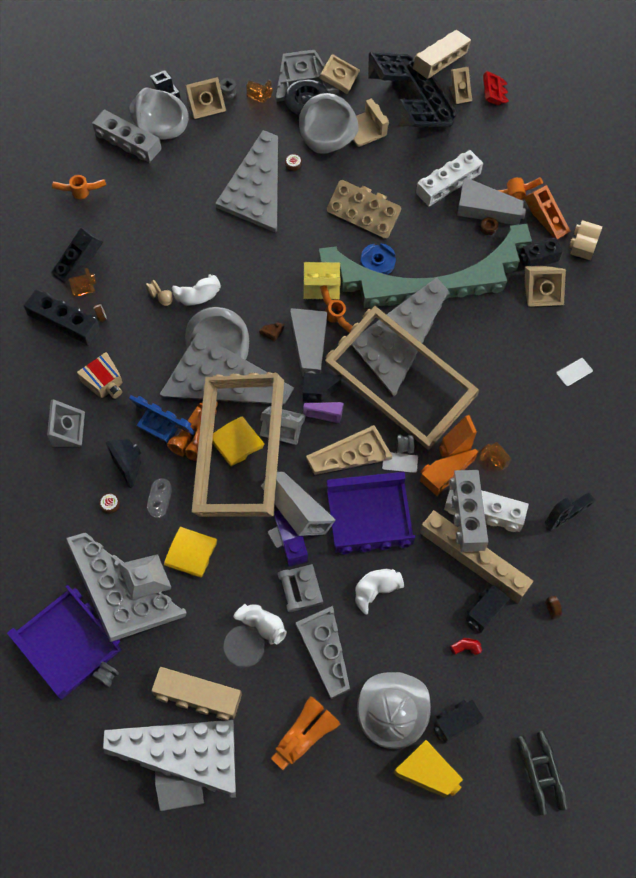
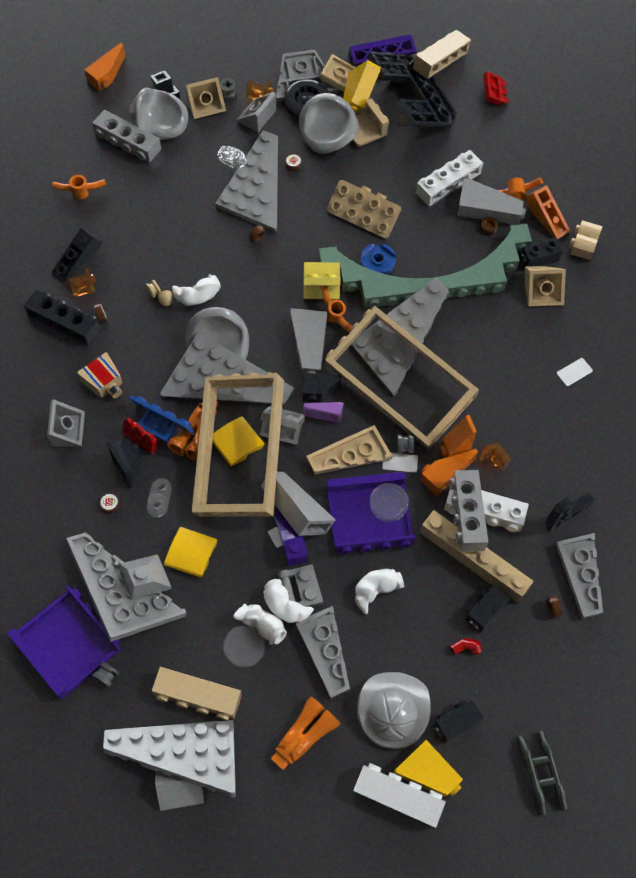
reddish brown tile [259,322,284,341] -> none
tan slope [449,67,472,104] -> none
none -> orange slope [84,43,125,91]
none -> red plate [122,418,157,455]
none -> clear plate [218,146,247,168]
none -> light grey slope [237,92,276,132]
none -> reddish brown tile [248,225,265,243]
none -> white animal [263,579,314,623]
none -> yellow slope [343,60,381,114]
none -> dark purple fence [348,34,417,66]
none -> white brick [353,763,446,828]
none -> clear tile [369,483,409,522]
none -> light grey wing [555,533,603,619]

